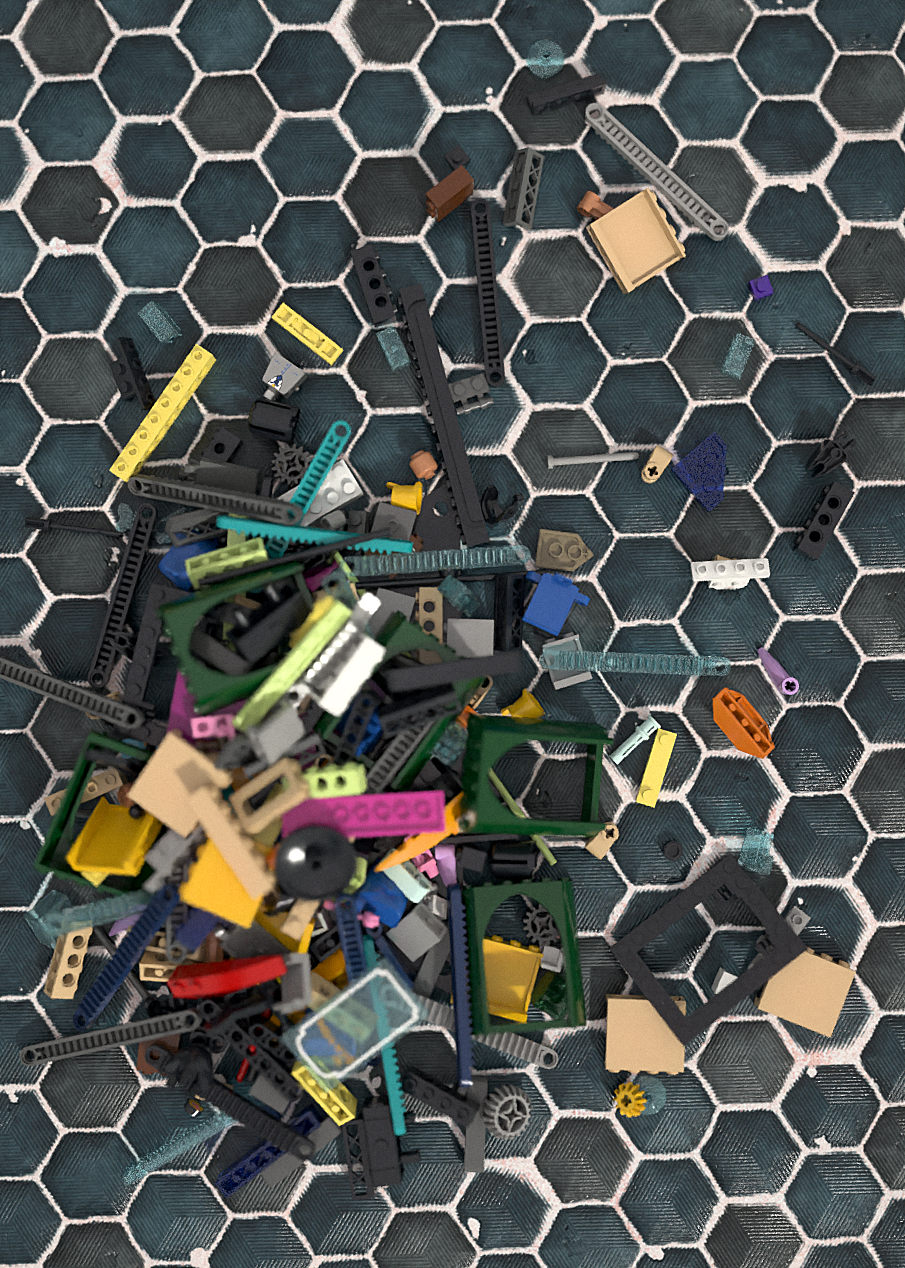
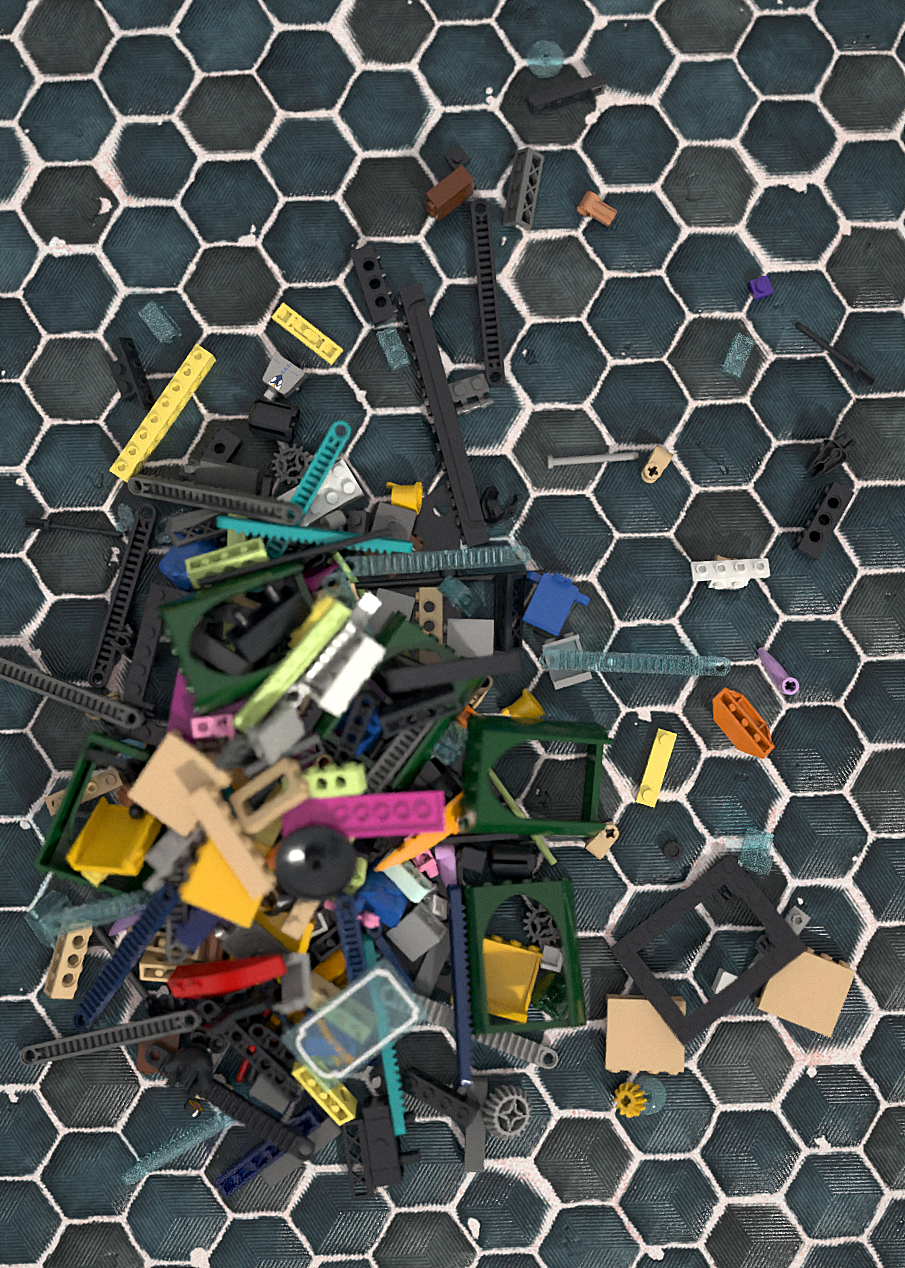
nougat head [409,450,438,480] -> none
dark tan tile [535,529,594,572] -> none
light grey gear [585,103,729,241] -> none
tan panel [586,188,686,294] -> none
light aqua pin [609,715,661,765] -> none
clear blue plate [671,431,727,512] -> none

